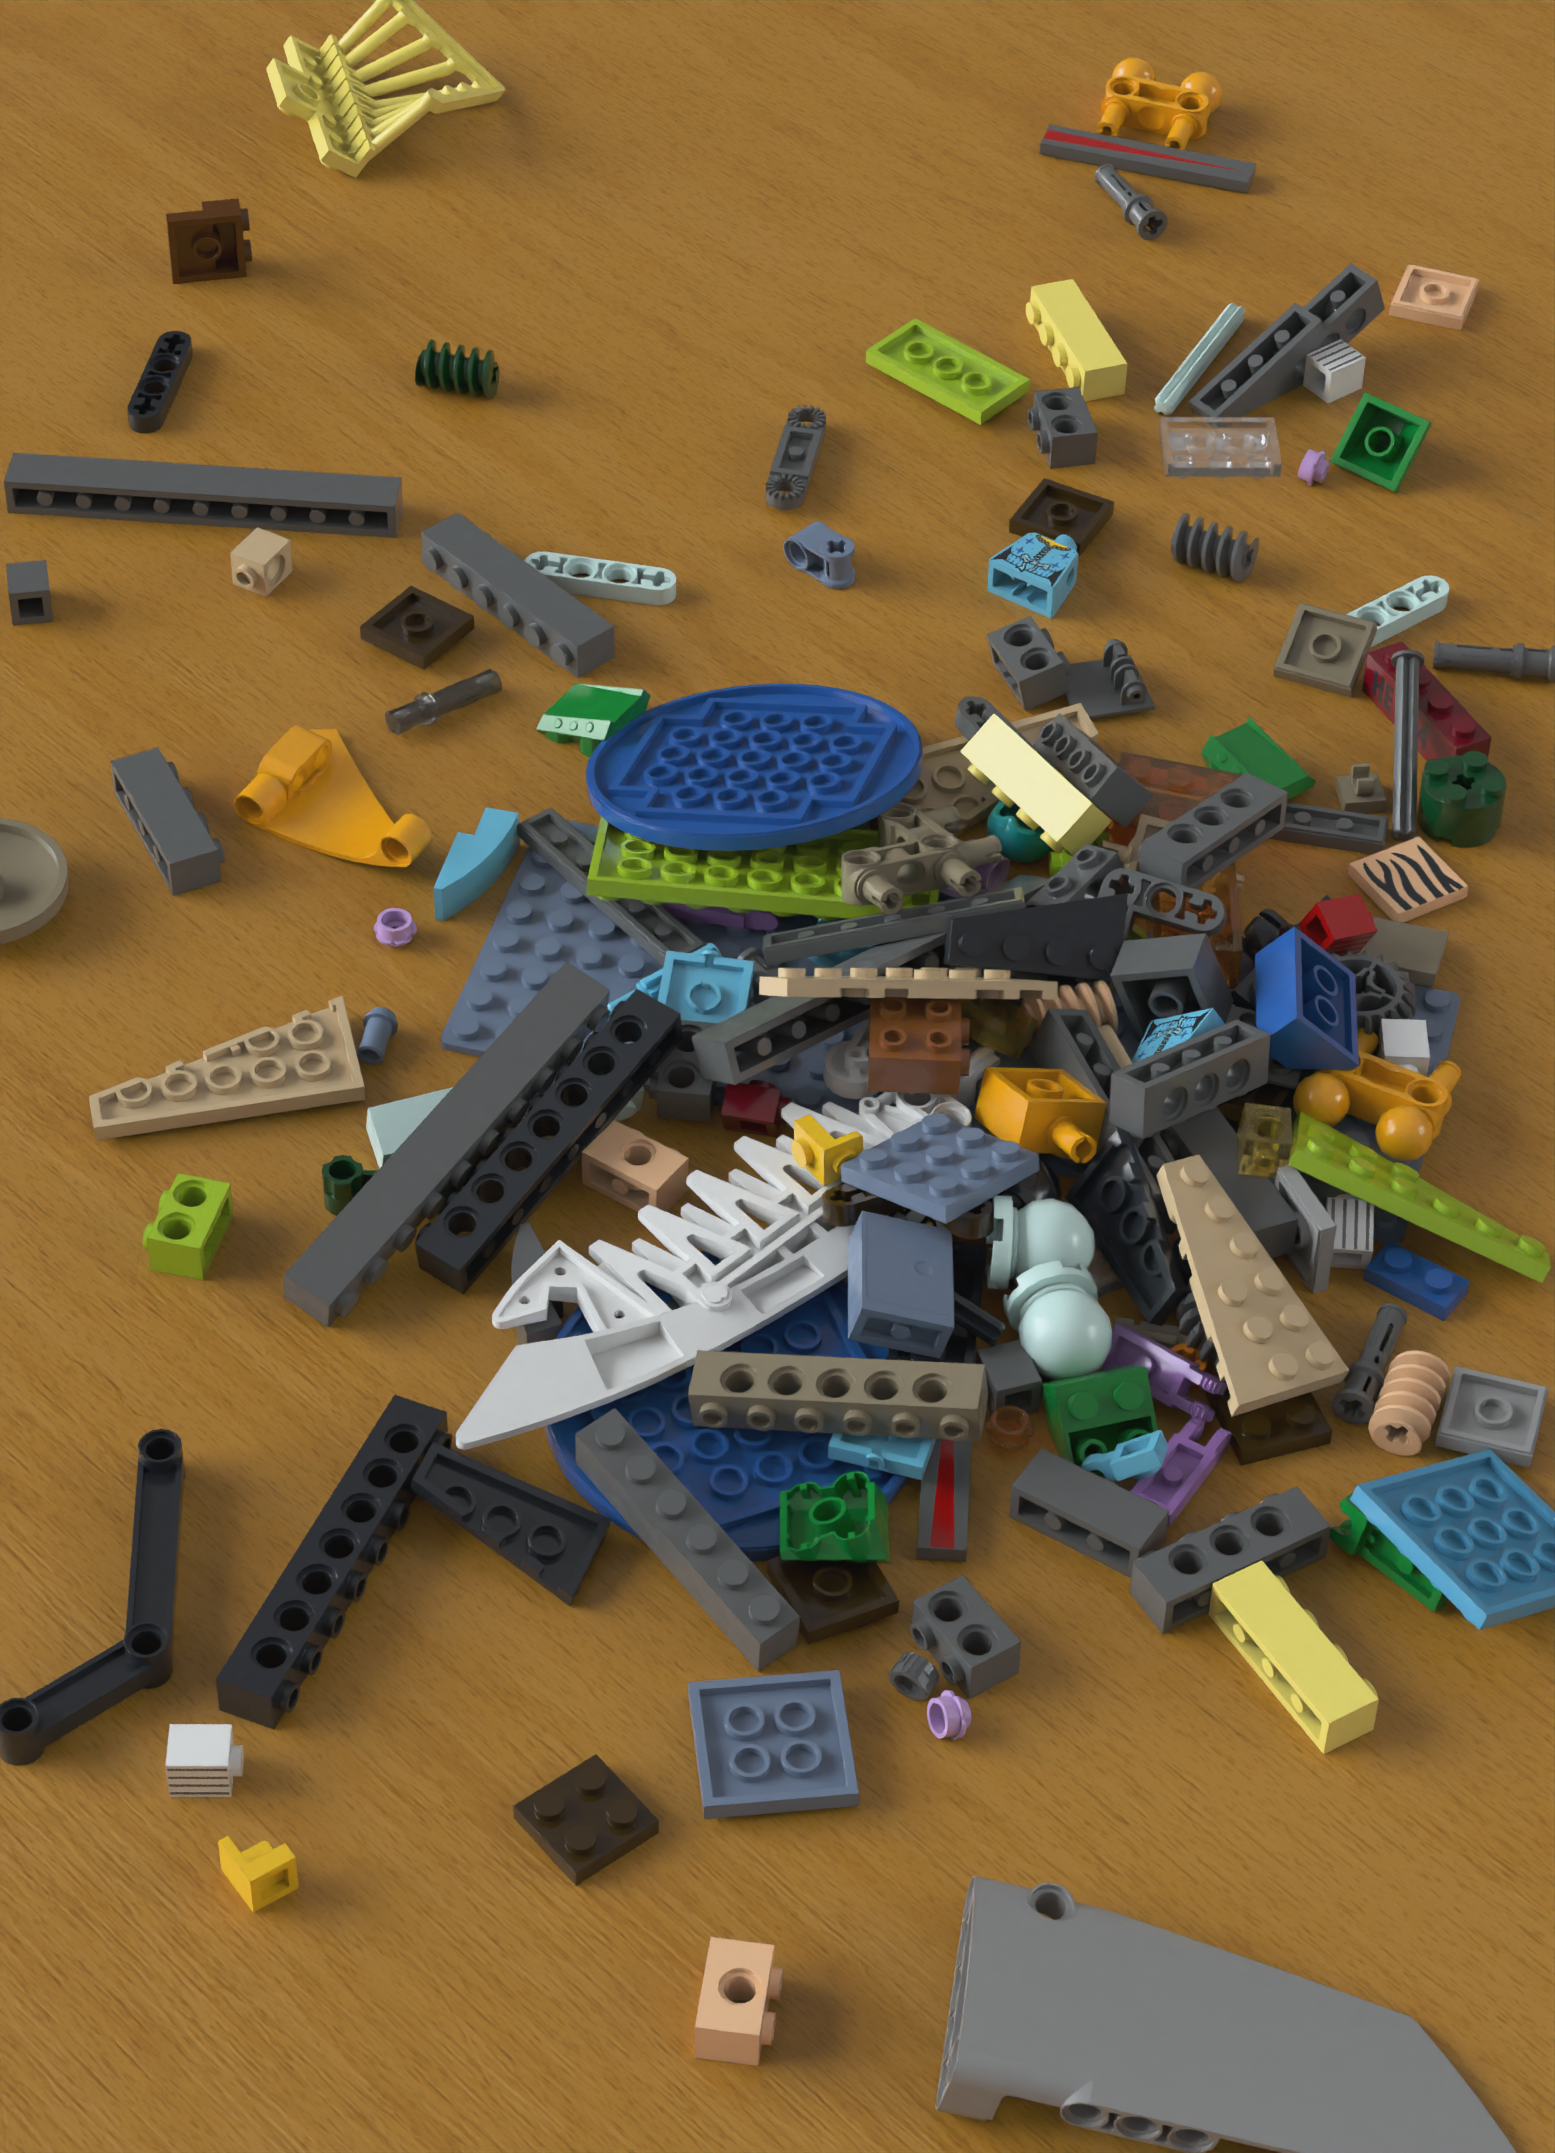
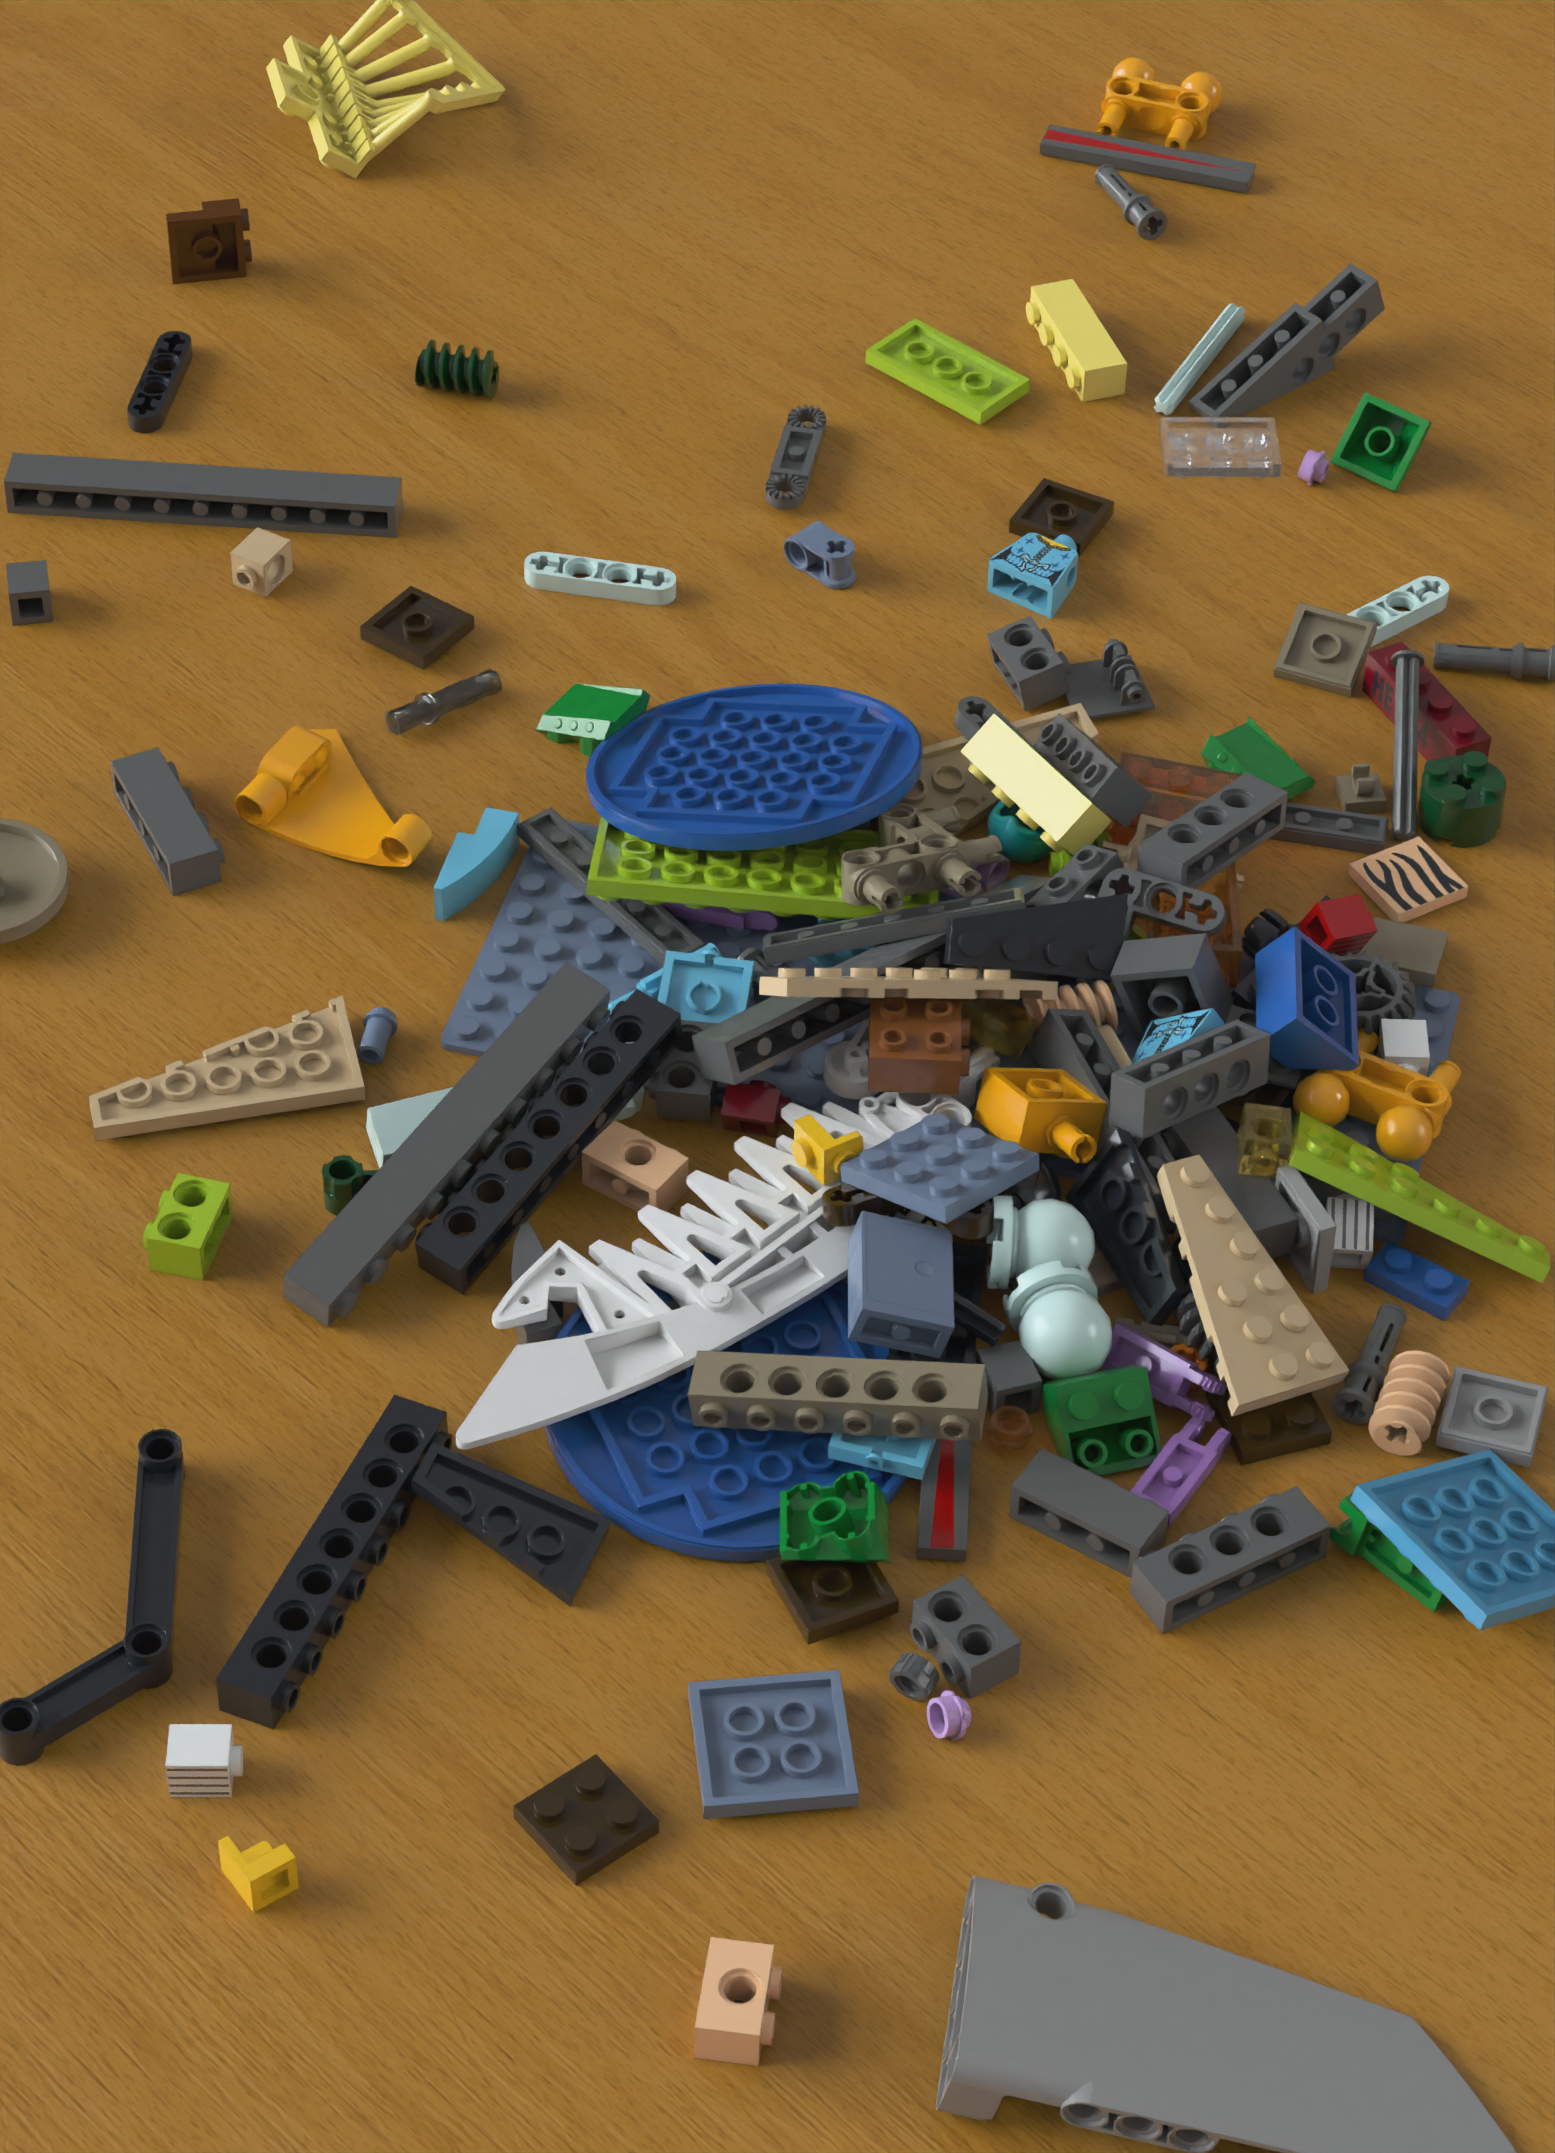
lavender plate [374,908,417,947] -> none
dark grey brick [421,513,615,678] -> none
dark grey brick [576,1408,800,1672] -> none
dark grey brick [1028,387,1098,469] -> none
medium azure plate [1081,1430,1169,1483] -> none
dark grey piece [1171,513,1259,582] -> none
light yellow brick [1208,1560,1379,1754] -> none
white brick [1303,339,1366,404] -> none
light nougat tile [1389,264,1480,330] -> none

